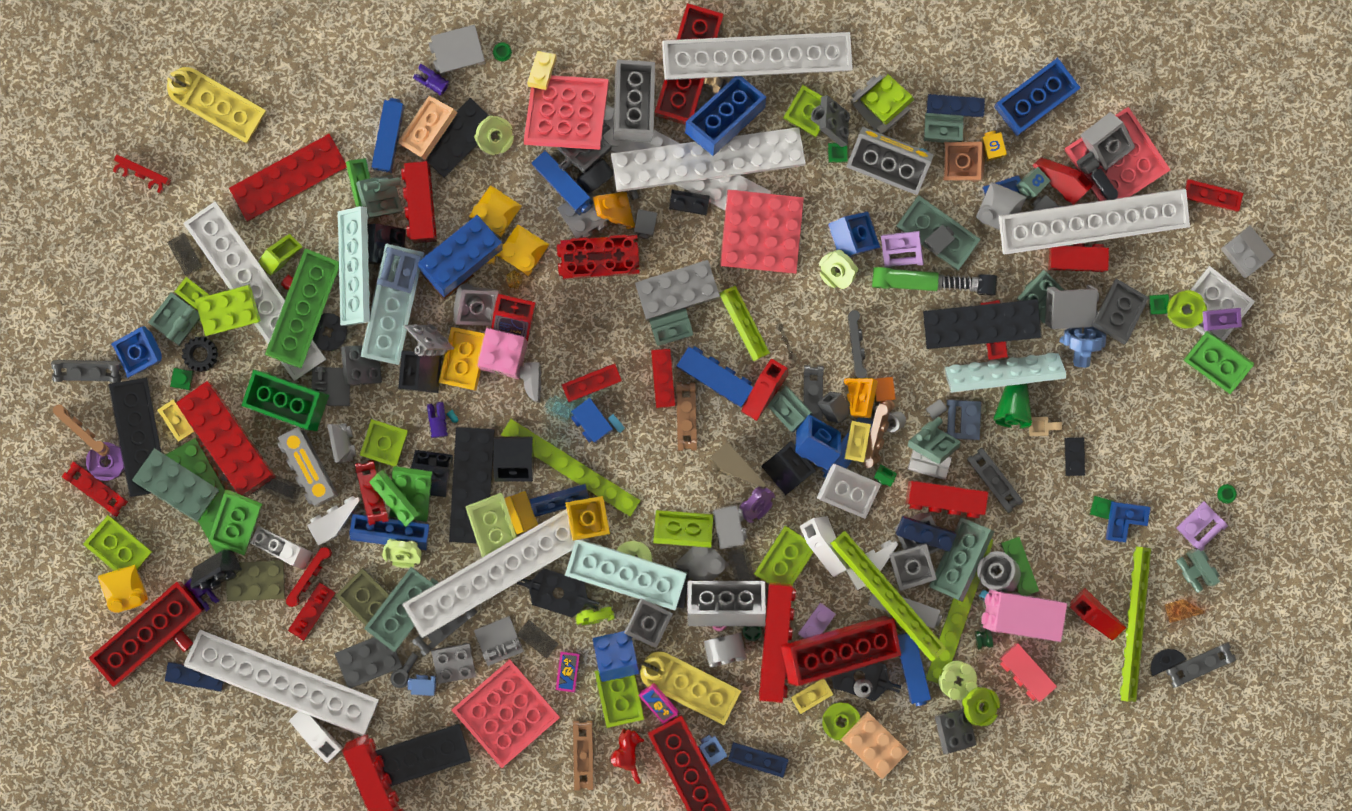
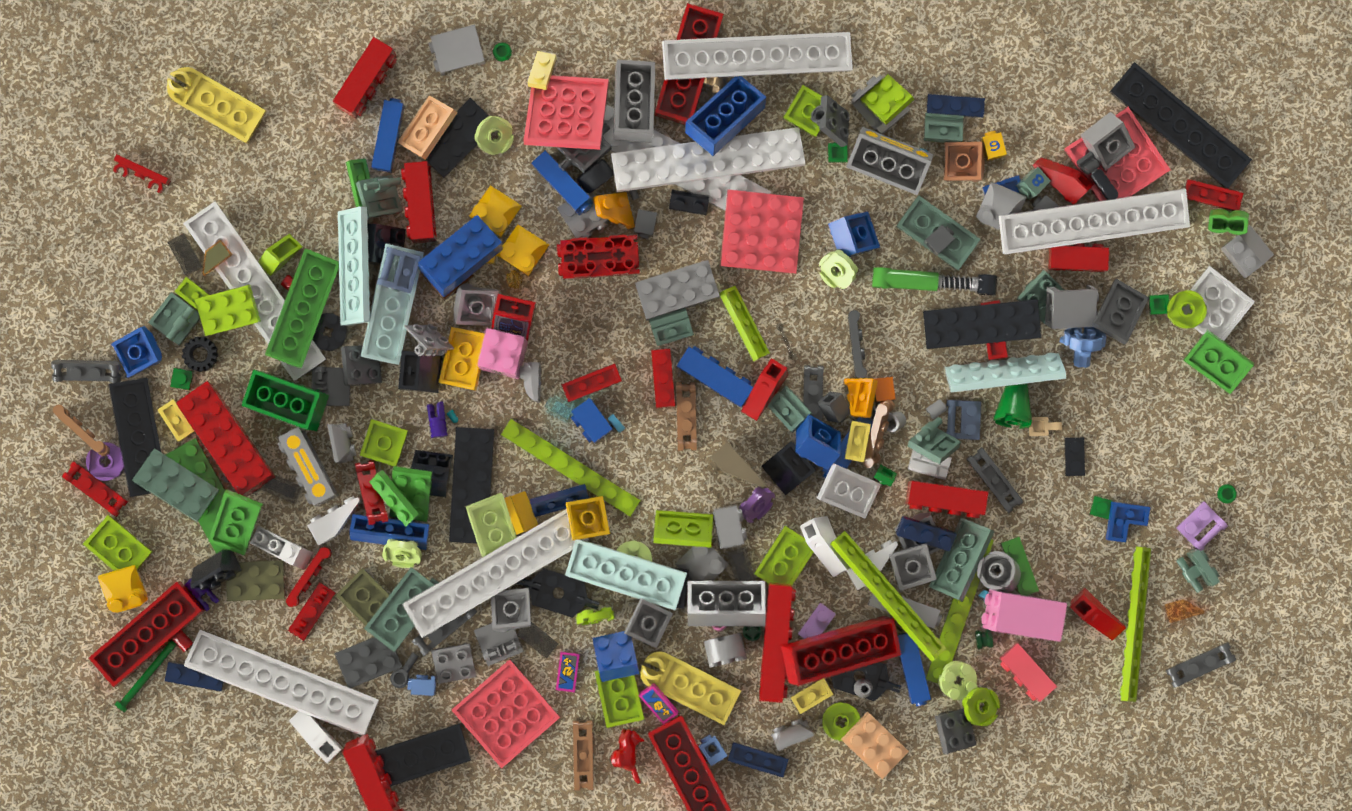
red plate [229,133,347,222] -> none
dark purple hinge [413,63,450,96] -> none
black slope [493,437,534,482] -> none
lavender plate [881,231,924,268] -> none
blue brick [994,57,1080,137] -> none
black plate [1150,649,1187,677] -> none
medium lavender plate [1203,308,1242,331] -> none
none -> green bar [114,641,176,713]
none -> olive tile [202,239,233,276]
none -> red brick [333,37,397,119]
none -> light grey slope [491,588,531,632]
none -> light grey slope [771,718,814,751]
none -> black plate [1109,62,1252,189]
none -> bright green brick [1208,209,1249,235]

